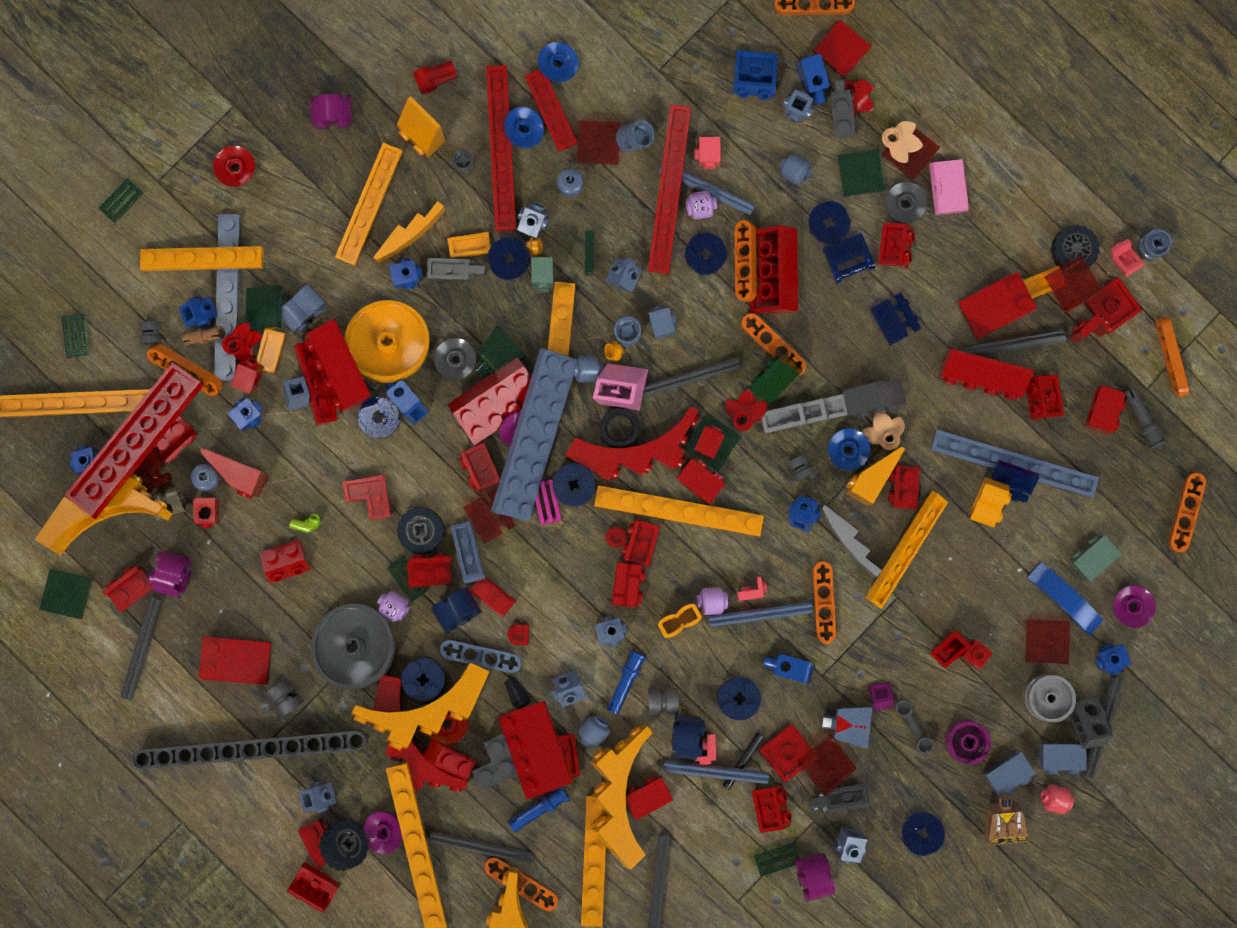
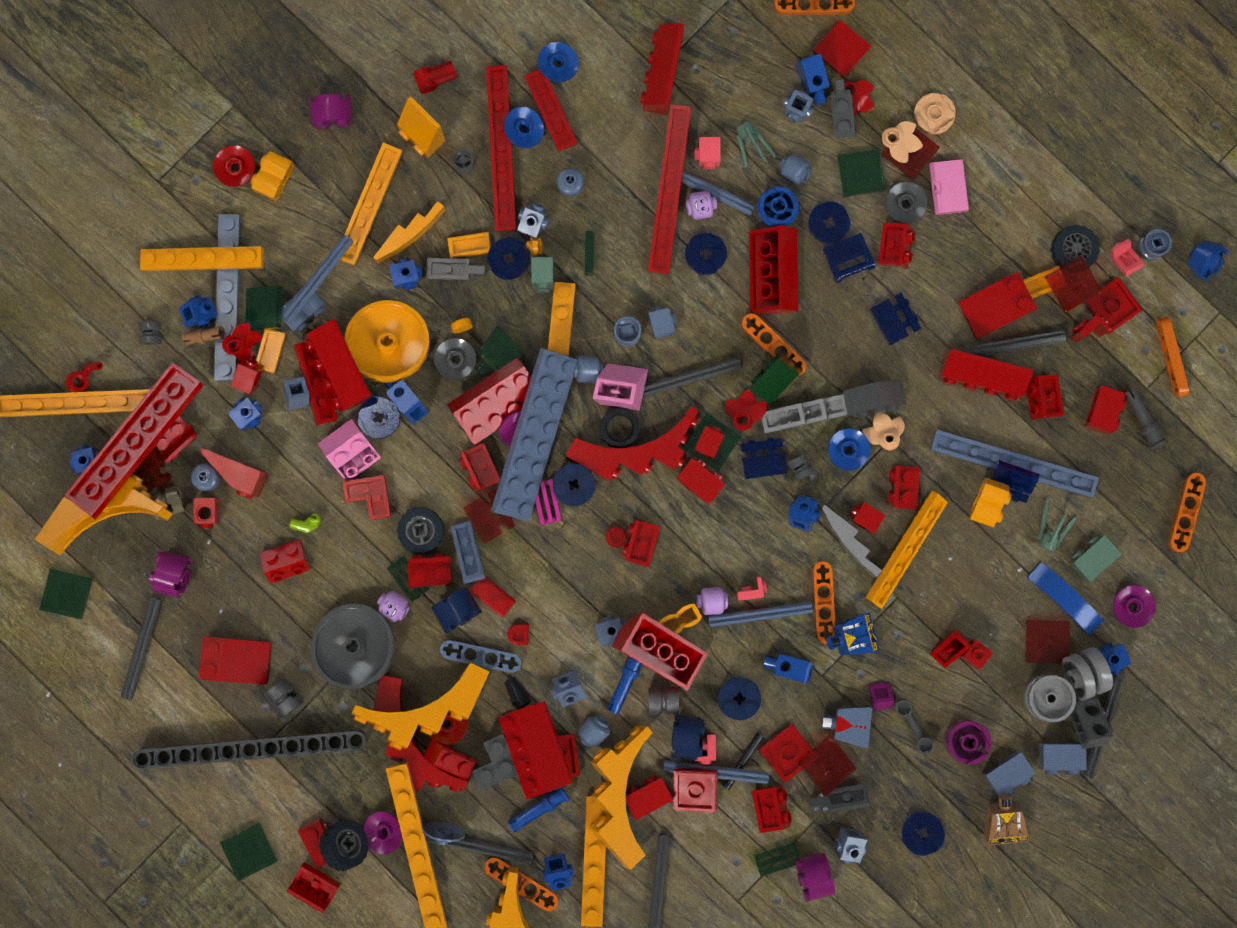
clear green tile [61,314,89,359] -> none
clear green tile [99,178,144,223] -> none
red bracket [103,566,153,612] -> none
orange beam [147,343,223,396] -> none
sand blue brick [298,781,336,813] -> none
dark blue brick [402,658,447,701] -> none
clear red plate [577,120,621,165] -> none
light orange plate [594,485,764,537] -> none
light orange plate [604,340,623,361] -> none
sand blue brick [605,257,642,292] -> none
red brick [611,562,646,608] -> none
sand blue wheel [616,120,655,152] -> none
blue plate [733,50,778,100] -> none
orange beam [734,220,757,302] -> none
light orange slope [846,447,905,506] -> none
coral head [1040,784,1074,814] -> none
none -> red plate [65,362,103,392]
none -> clear green tile [220,823,278,881]
none -> light orange brick [250,151,295,202]
none -> sand blue axle [282,235,353,322]
none -> bright pink slope [318,419,381,481]
none -> sand blue dish [422,822,465,845]
none -> light orange tile [451,318,473,334]
none -> blue brick [542,853,574,891]
none -> red slope [611,612,708,691]
none -> red slope [640,23,684,115]
none -> tile [674,768,717,813]
none -> sand green plant [736,122,777,167]
none -> clear blue plate [740,437,787,480]
none -> blue cone [757,187,799,227]
none -> blue torso [827,612,880,656]
none -> red brick [850,502,886,534]
none -> light nougat tile [914,93,956,135]
none -> sand green plant [1037,498,1077,552]
none -> light grey wheel [1062,647,1113,701]
none -> blue cone [1188,240,1229,282]

